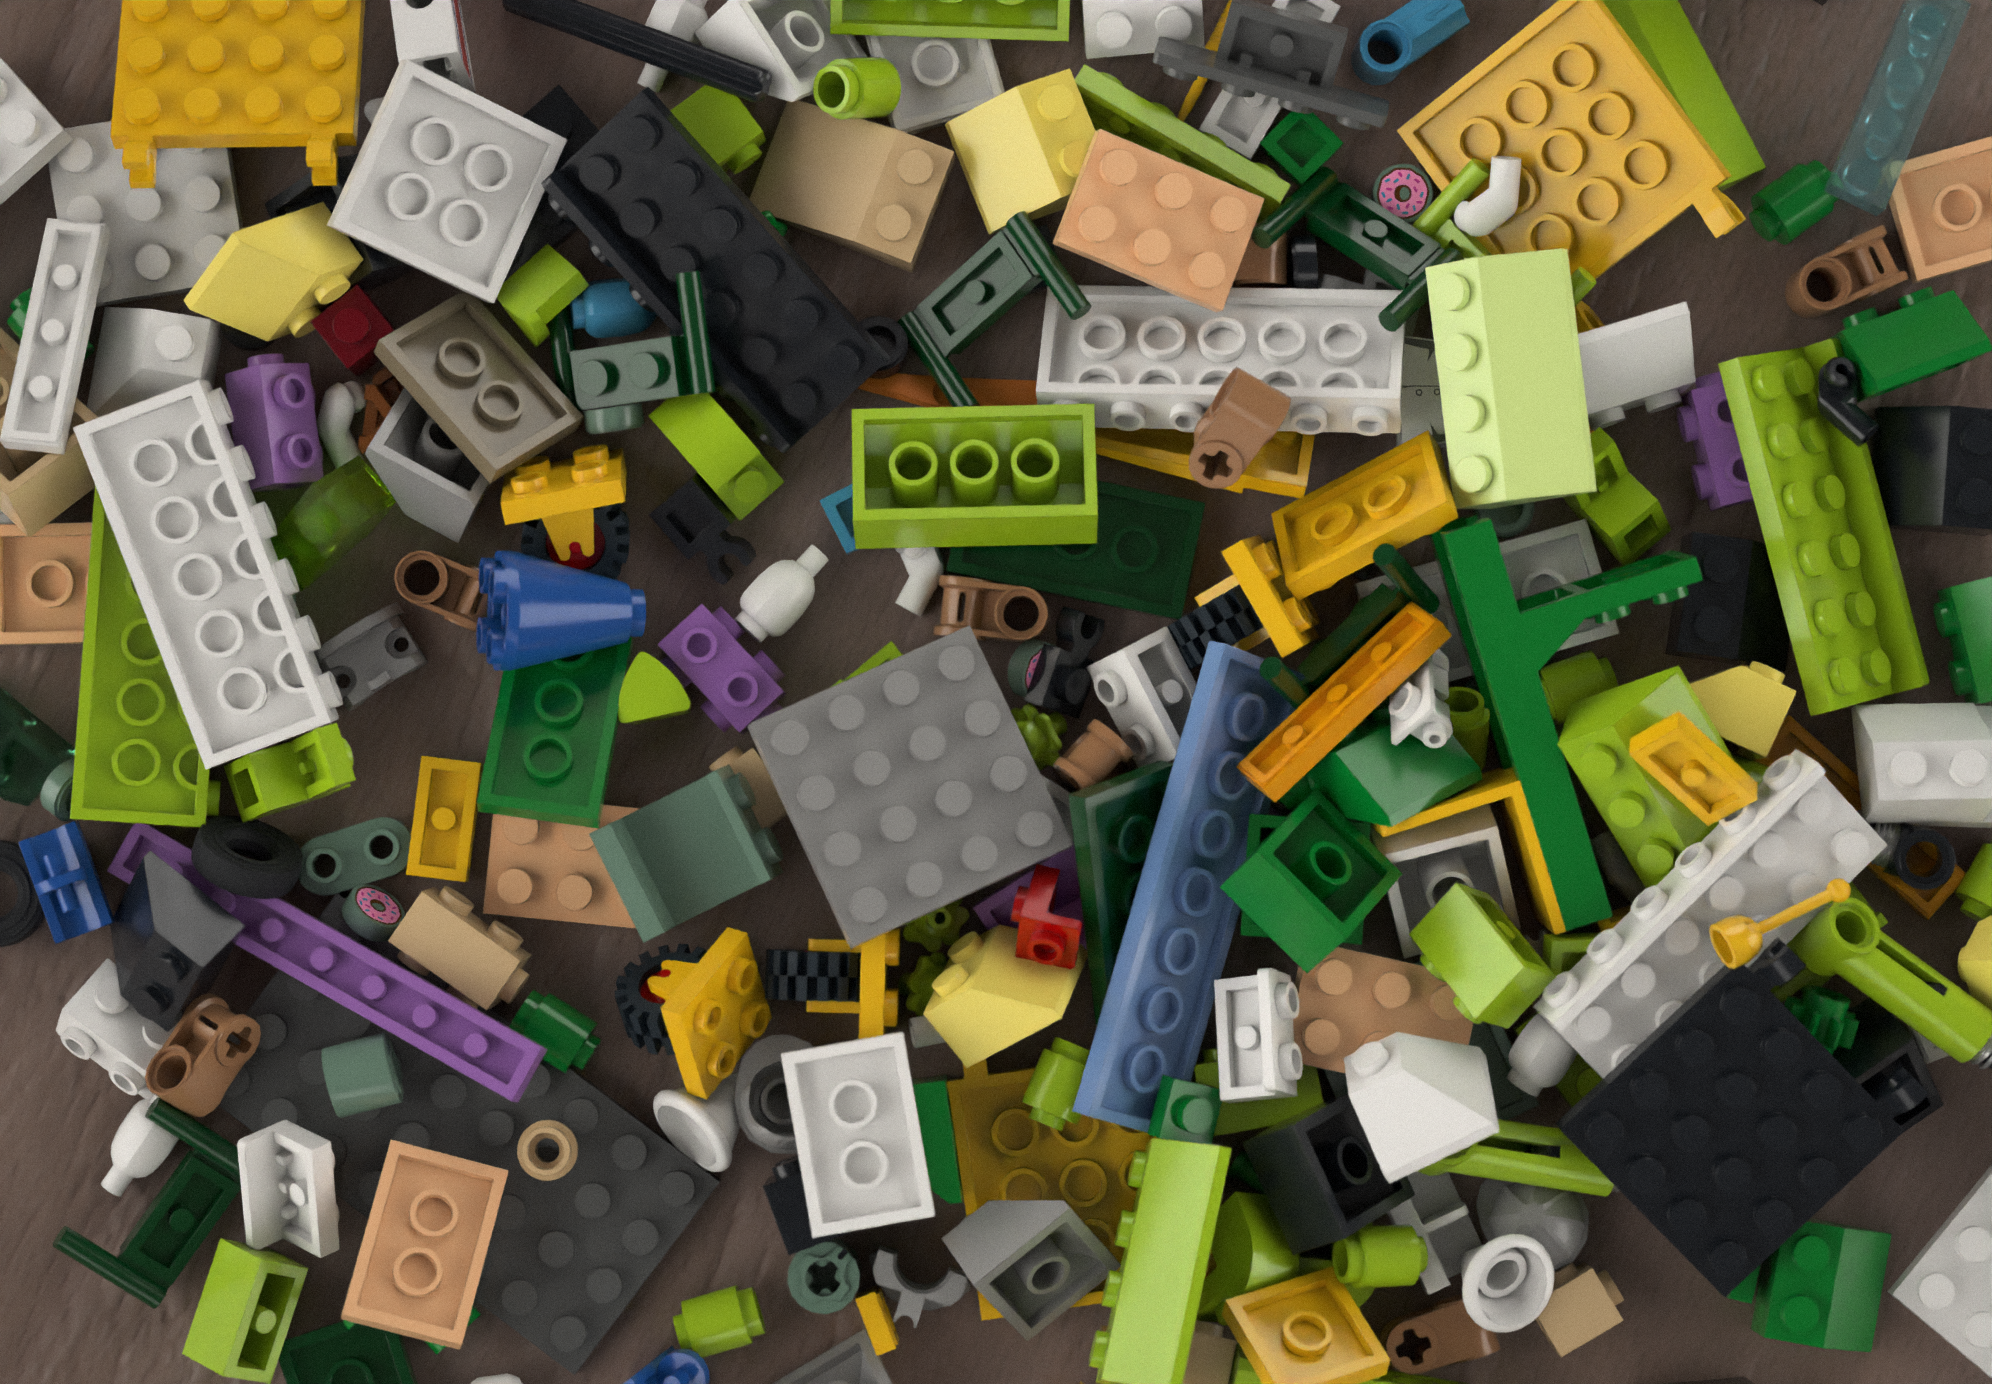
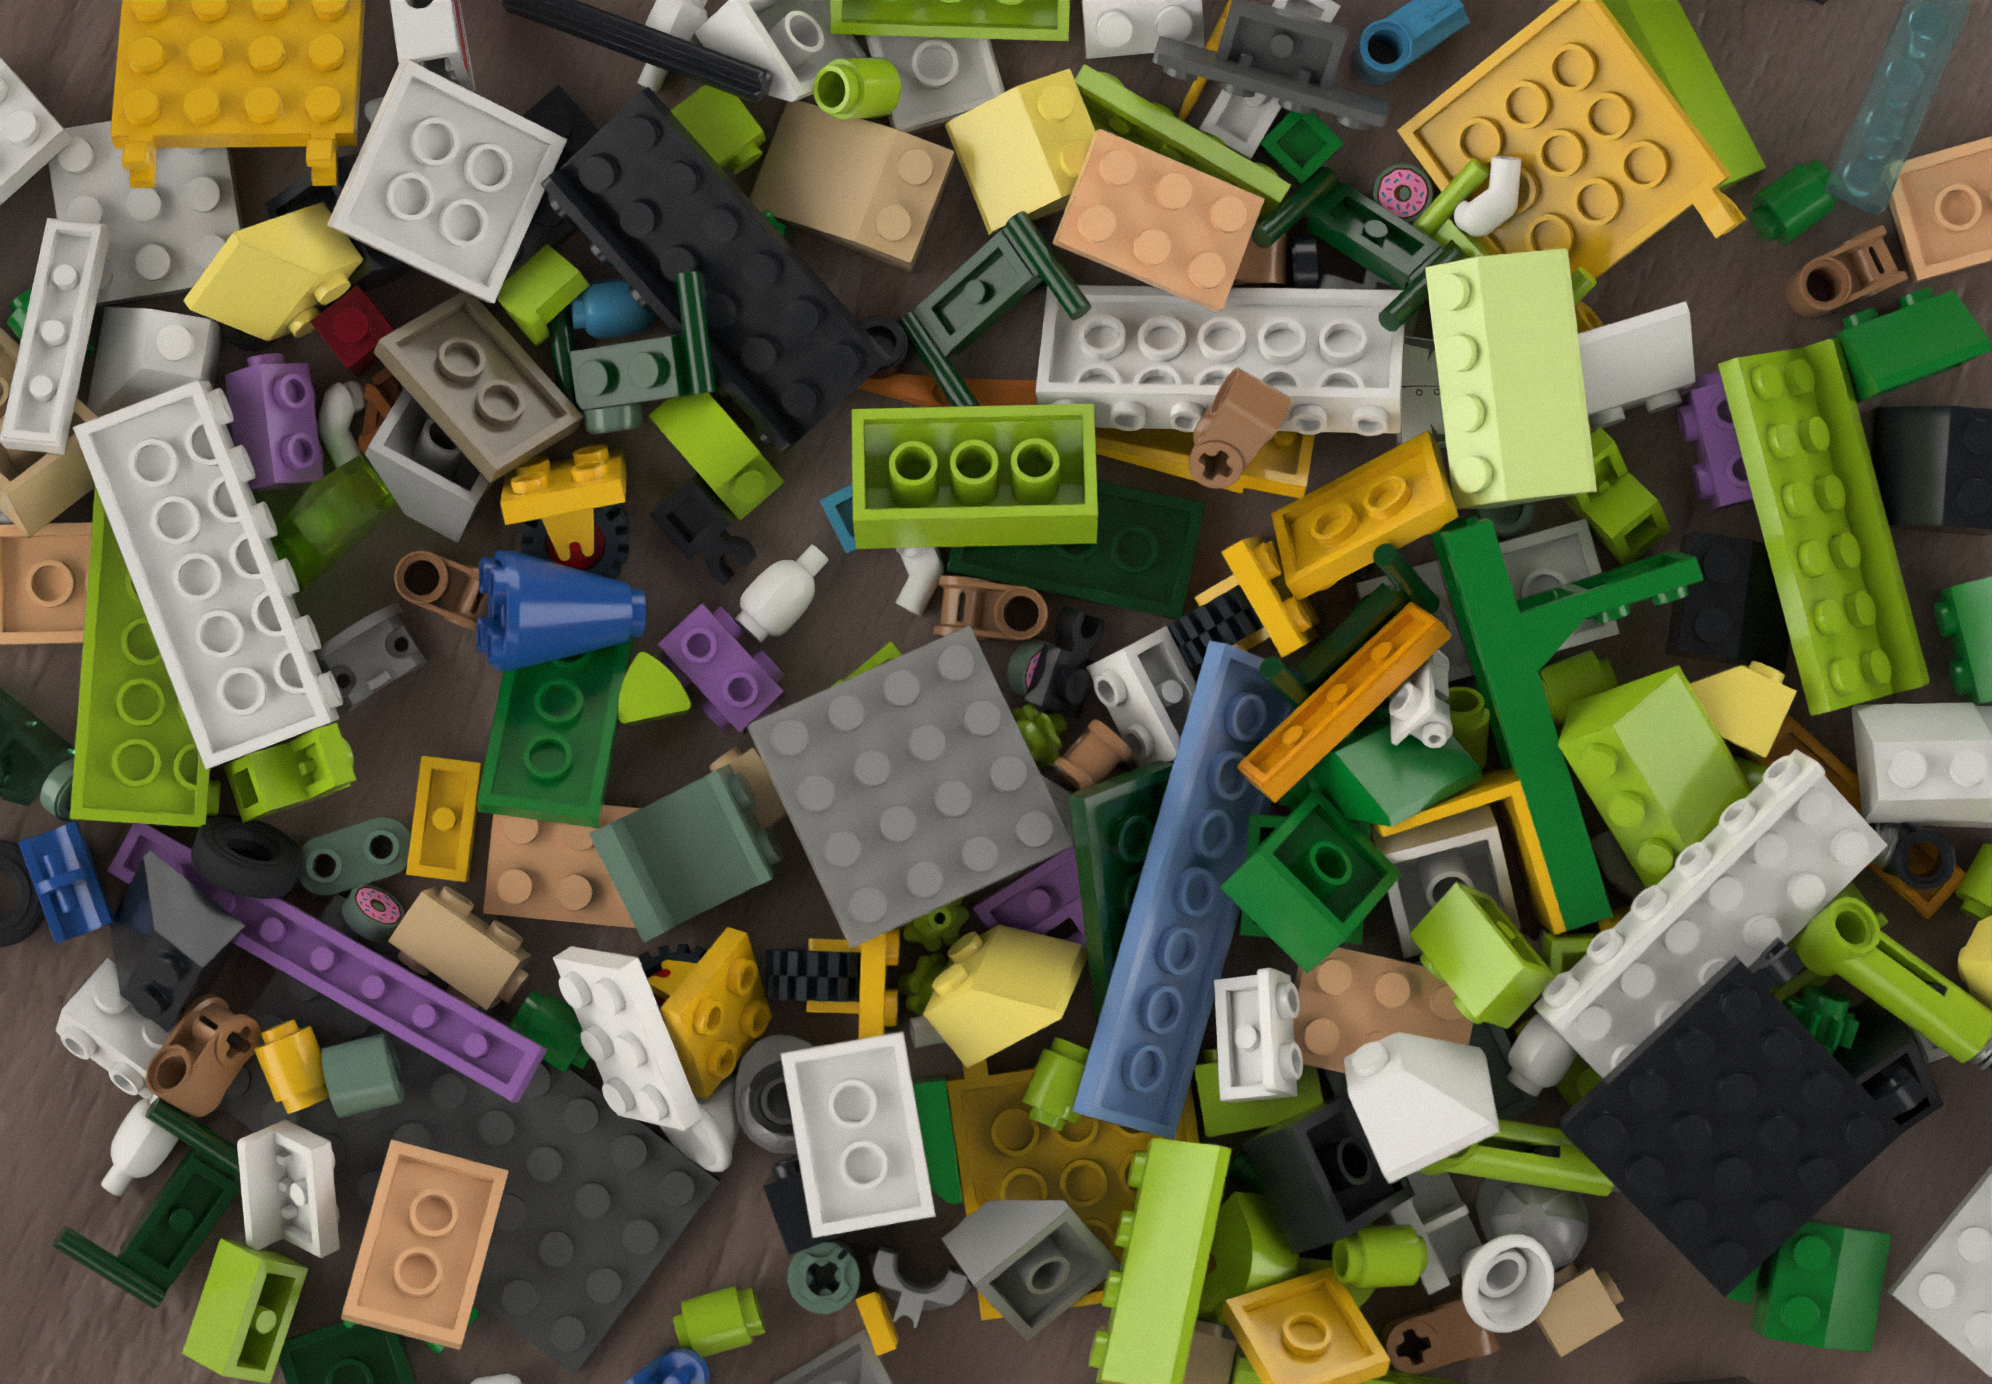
tan plate [517,1120,578,1181] -> none
red bracket [1011,864,1082,969] -> none
green plate [1147,1074,1222,1145] -> none
yellow plate [1629,711,1758,826] -> none
yellow hinge [1709,878,1851,969] -> none
black arm [1817,356,1879,447] -> none
none -> yellow brick [254,1019,329,1114]
none -> white plate [553,946,703,1131]

